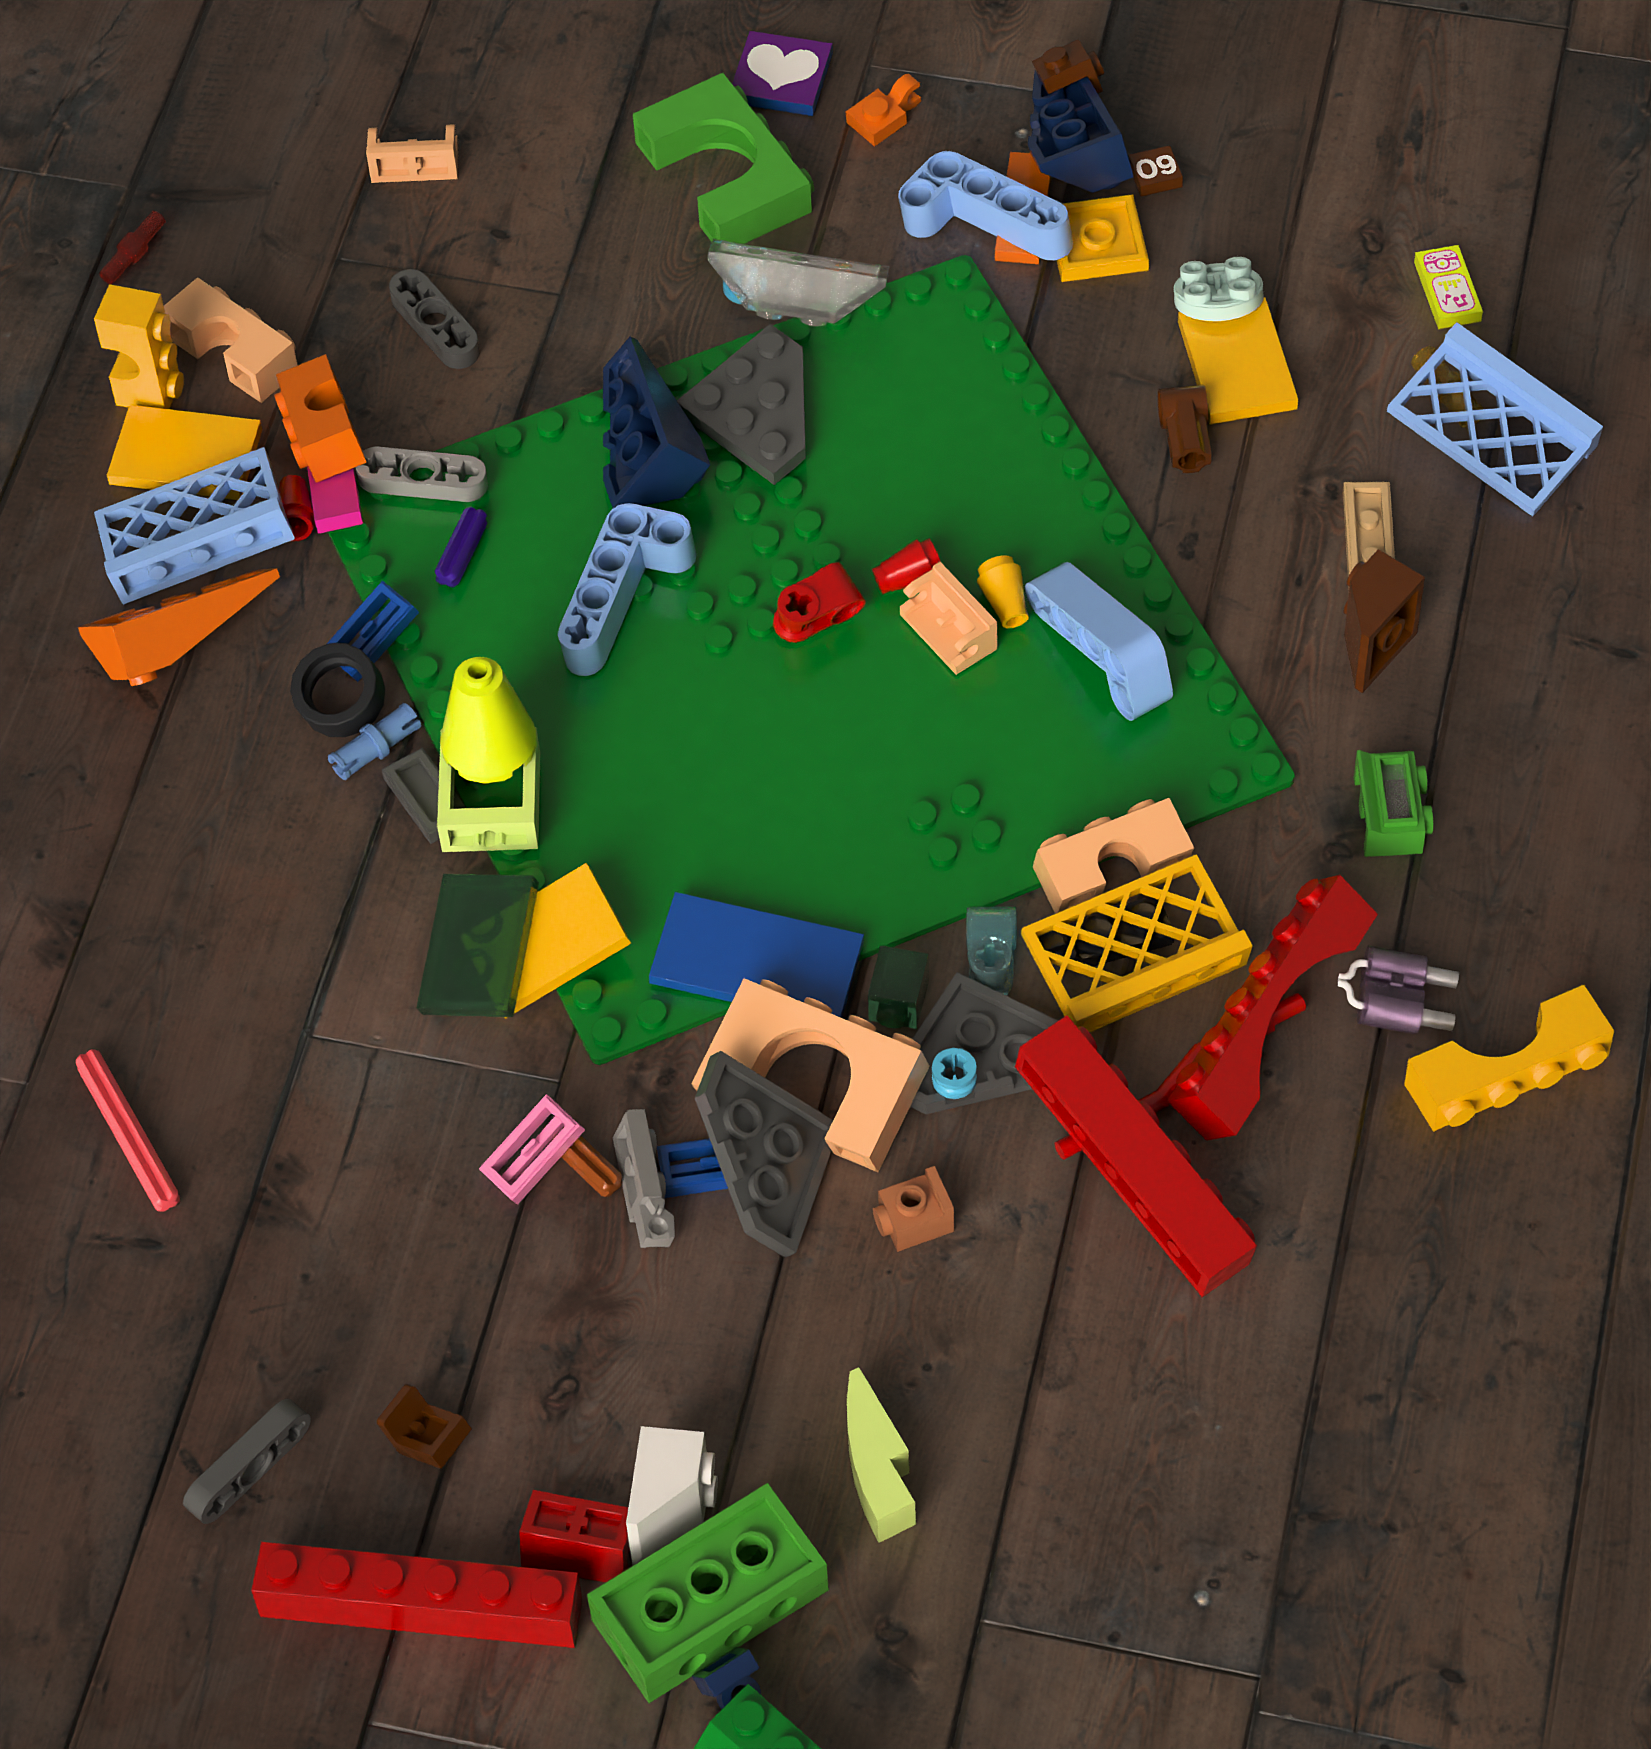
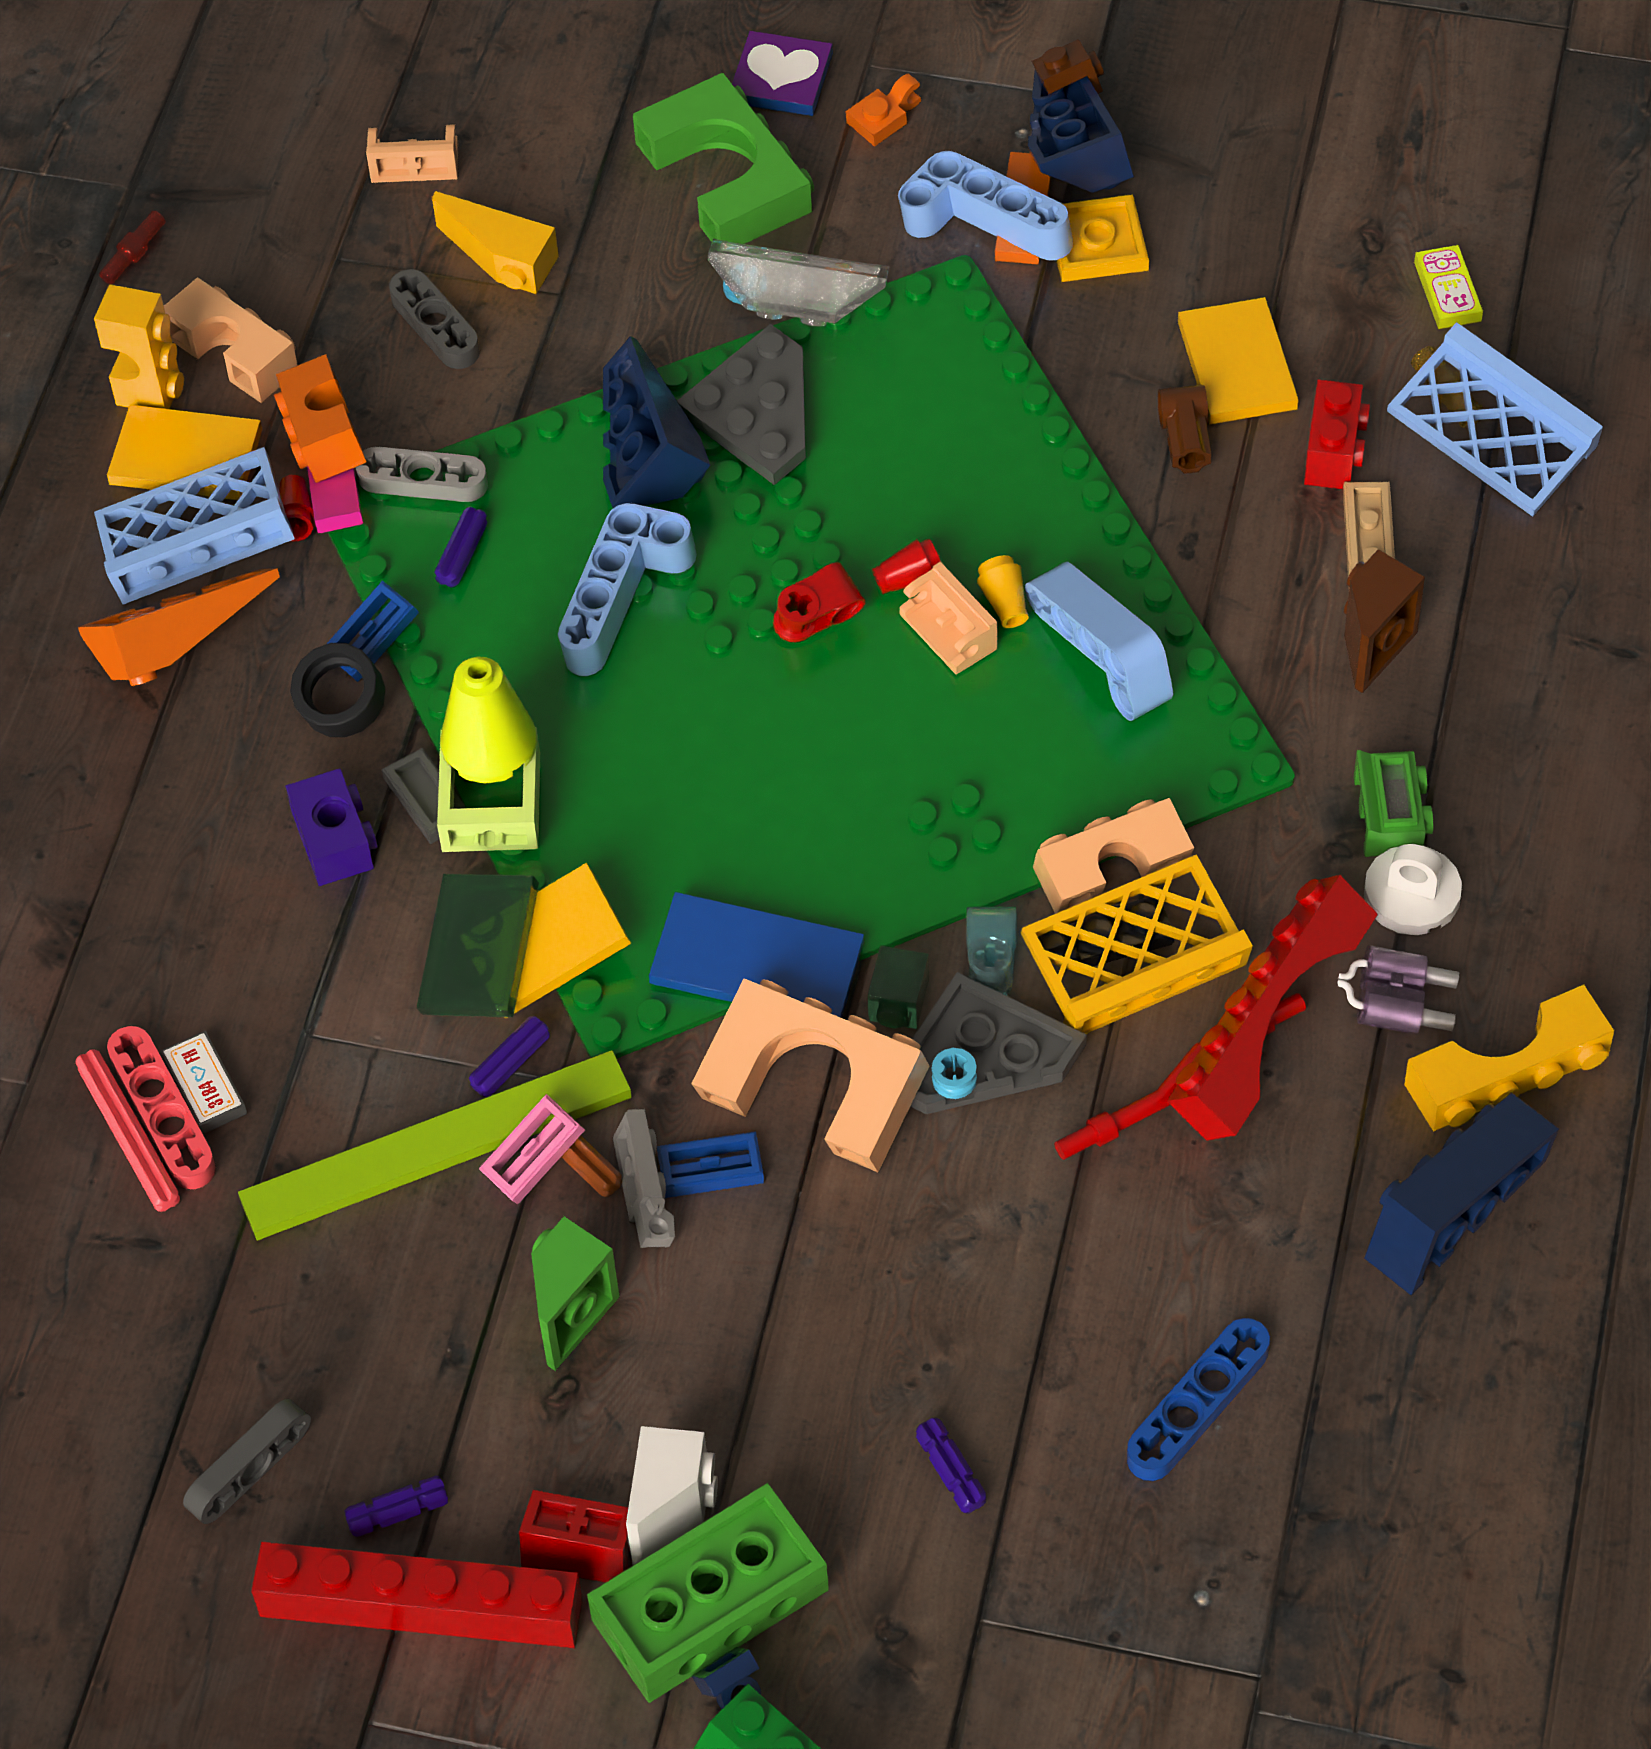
medium blue pin [328,703,421,780] -> none
reddish brown bracket [377,1384,472,1469] -> none
dark grey plate [695,1051,833,1257] -> none
yellowish green slope [847,1367,916,1543] -> none
nougat brick [873,1166,954,1252] -> none
red brick [1015,1015,1257,1297] -> none
reddish brown tile [1128,146,1183,196] -> none
light aqua tile [1174,257,1264,321] -> none
none -> coral beam [107,1026,216,1189]
none -> white tile [160,1031,247,1134]
none -> lime tile [238,1050,632,1241]
none -> dark purple brick [285,768,378,886]
none -> dark purple axle [345,1476,448,1537]
none -> yellow slope [432,191,559,294]
none -> dark purple axle [469,1016,550,1098]
none -> bright green slope [531,1216,620,1371]
none -> dark purple axle [916,1417,986,1513]
none -> blue beam [1127,1318,1270,1481]
none -> red brick [1304,380,1370,489]
none -> white tile [1364,844,1462,936]
none -> dark blue wedge [1364,1093,1559,1295]

